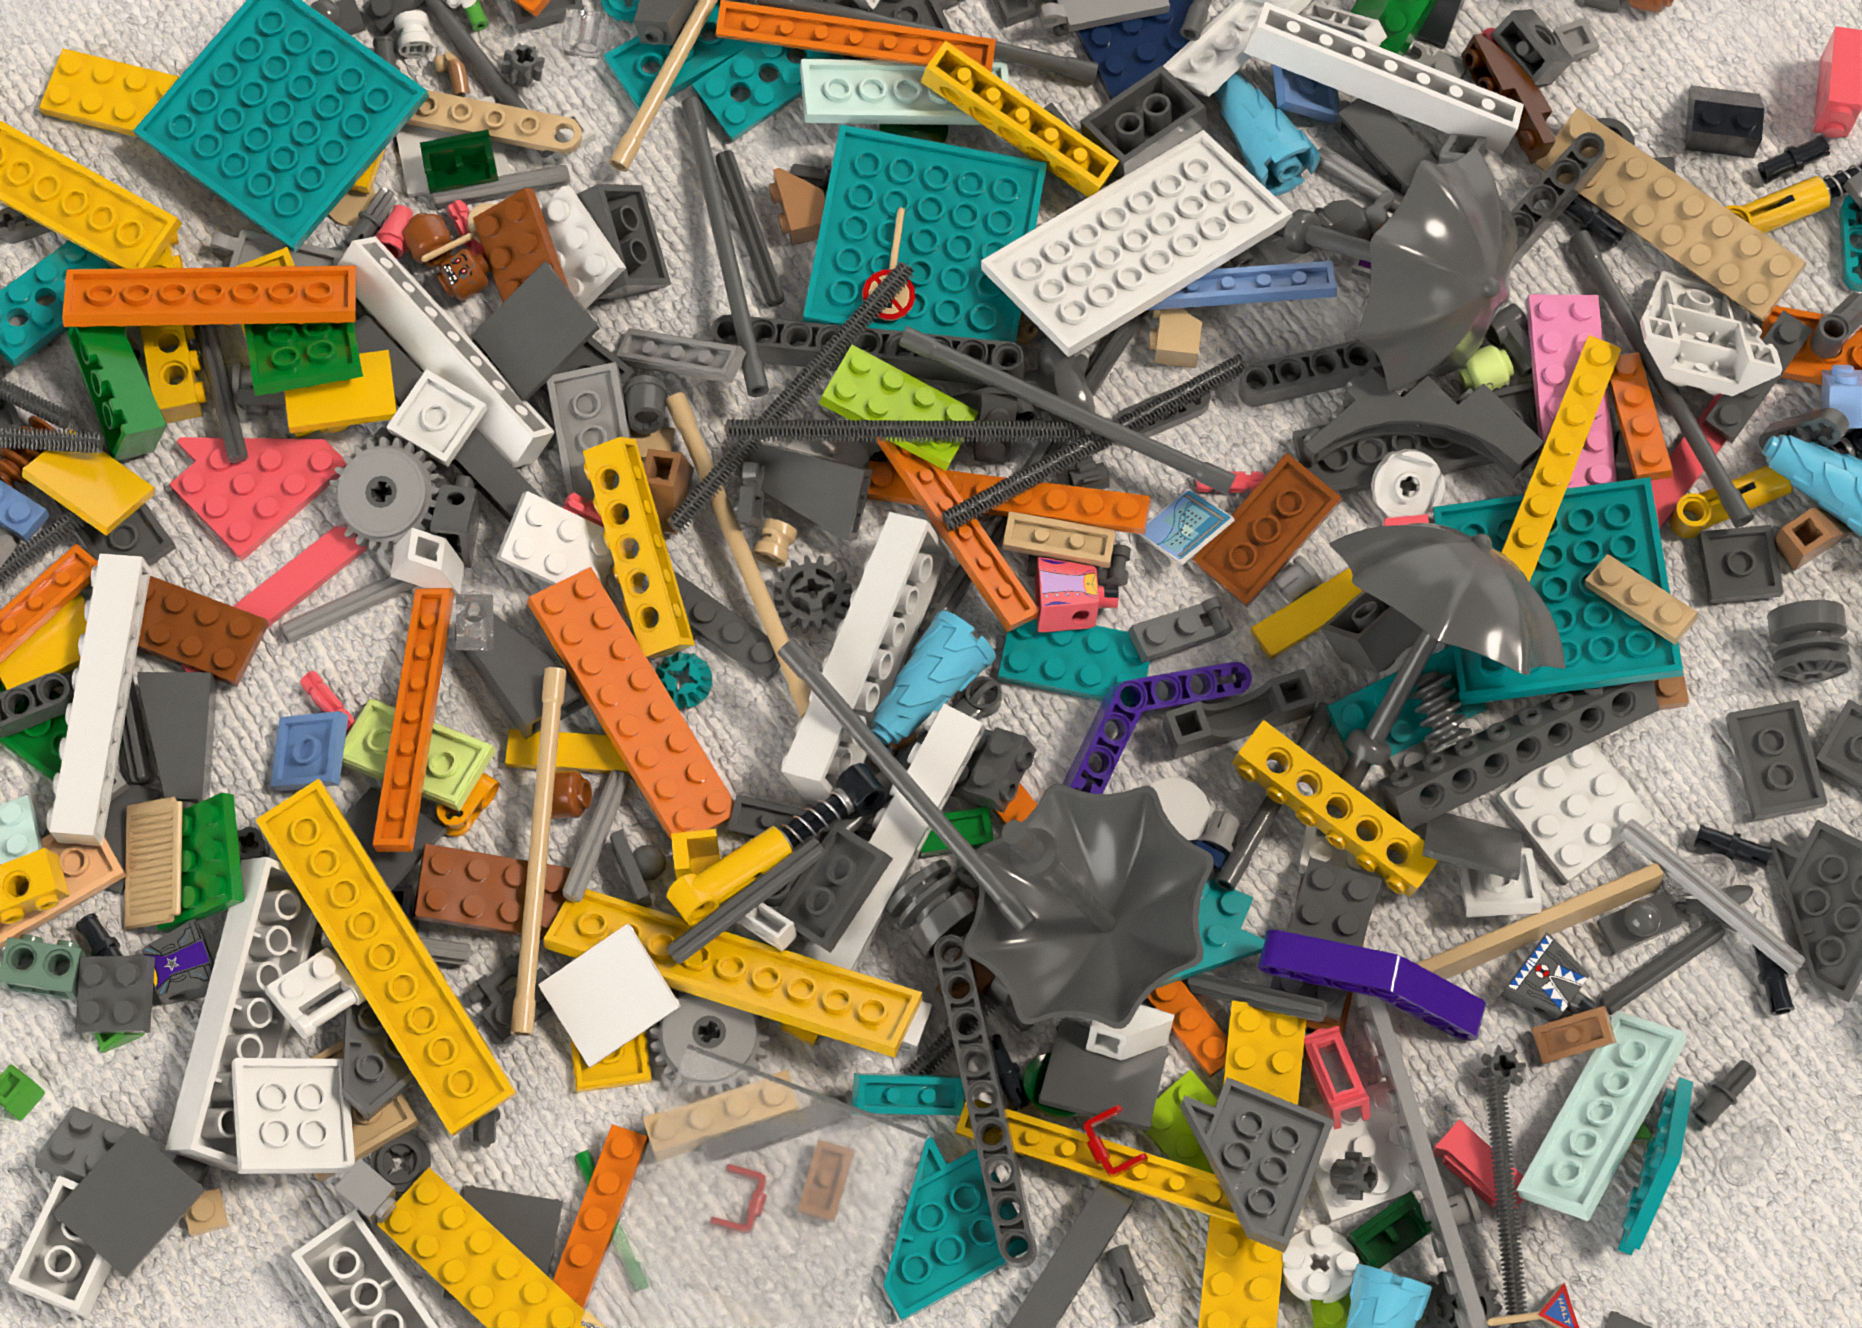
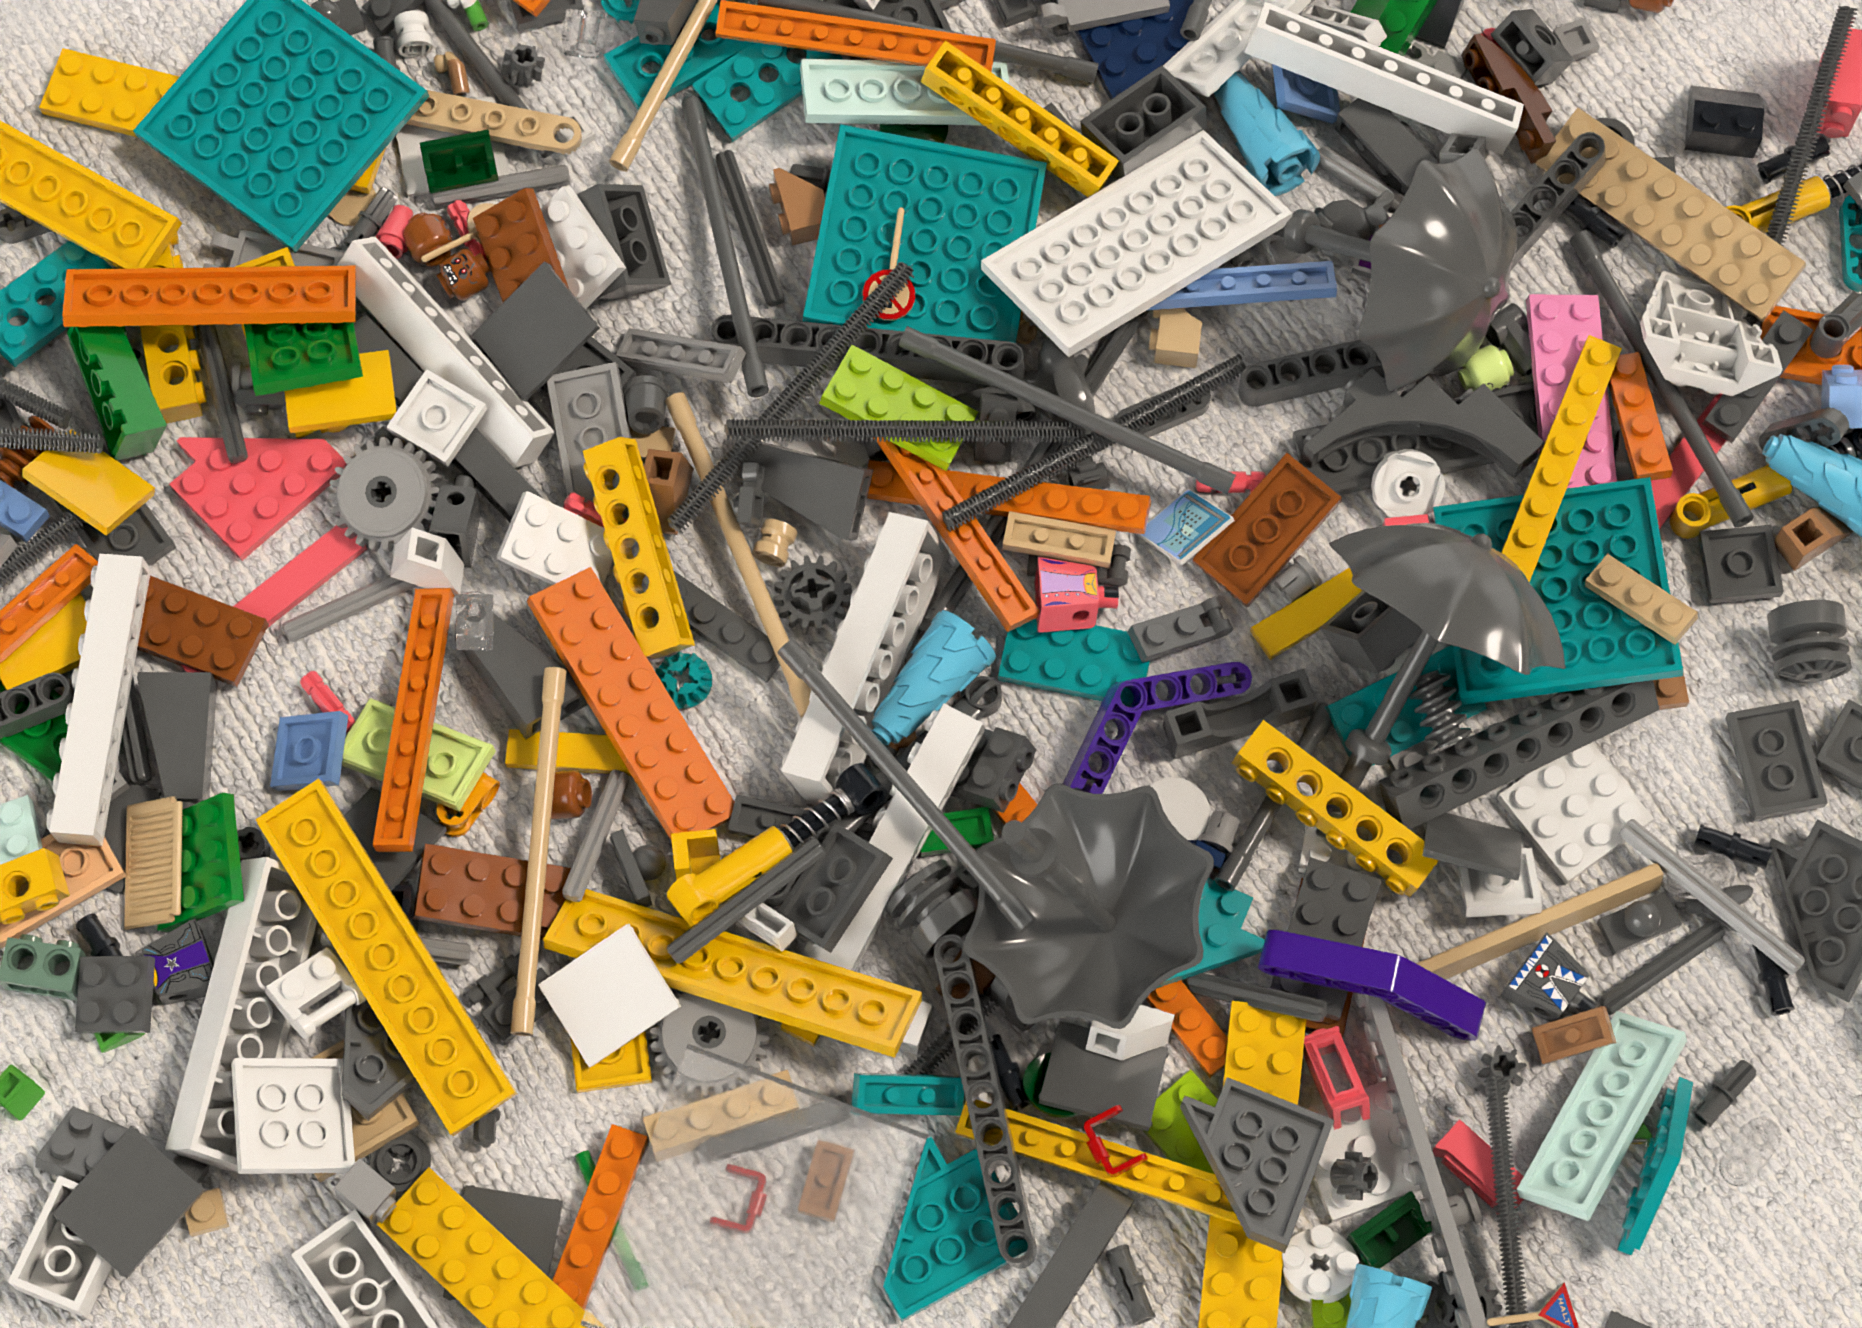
none -> dark grey axle [1743,6,1858,326]

